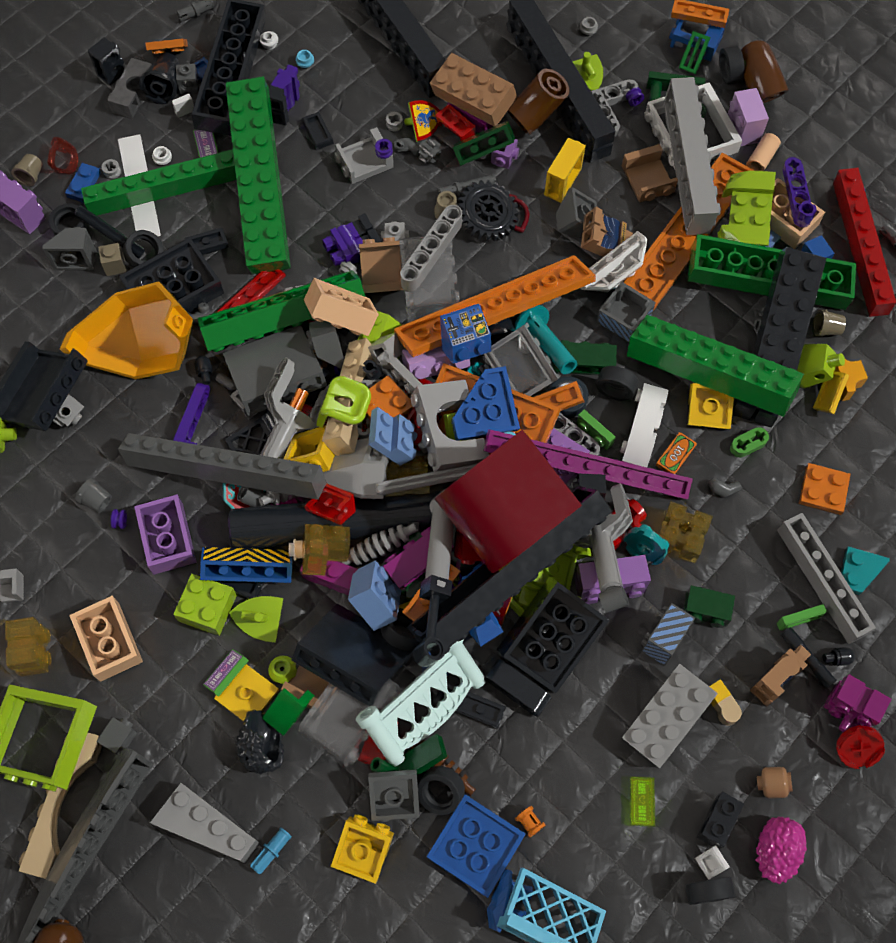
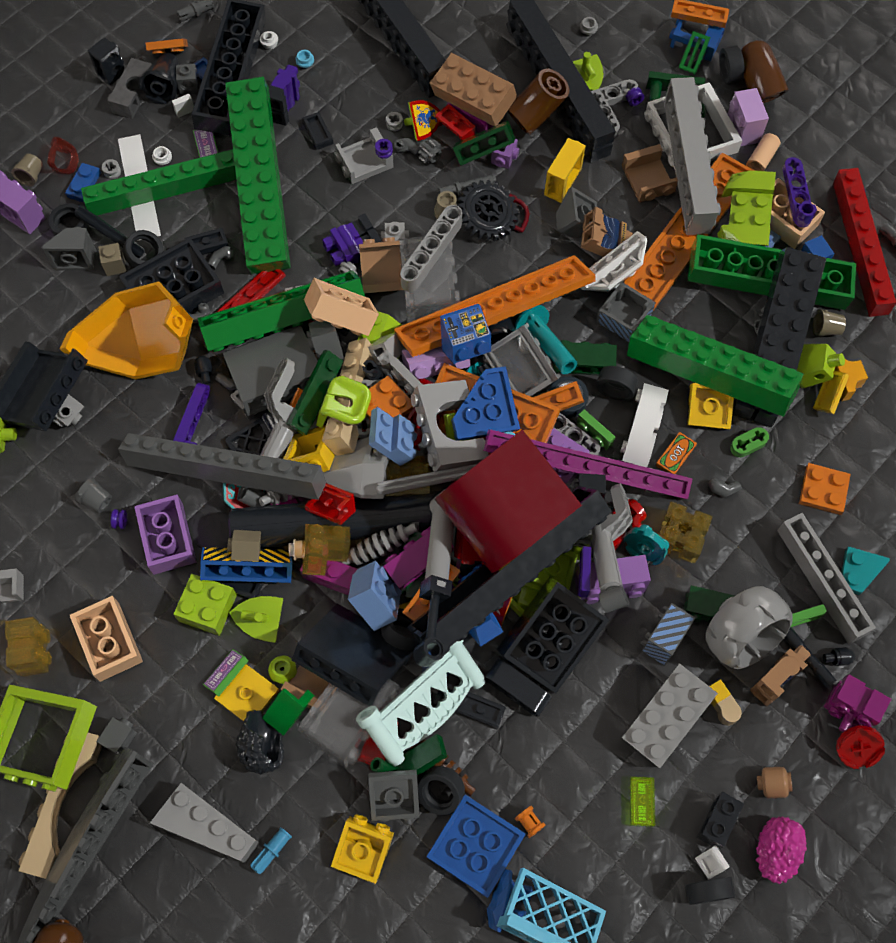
none -> dark grey arm [208,246,235,270]
none -> dark tan brick [227,530,261,562]
none -> dark green plate [287,350,343,435]
none -> dark purple tile [578,546,591,598]
none -> light grey wheel [706,586,793,669]

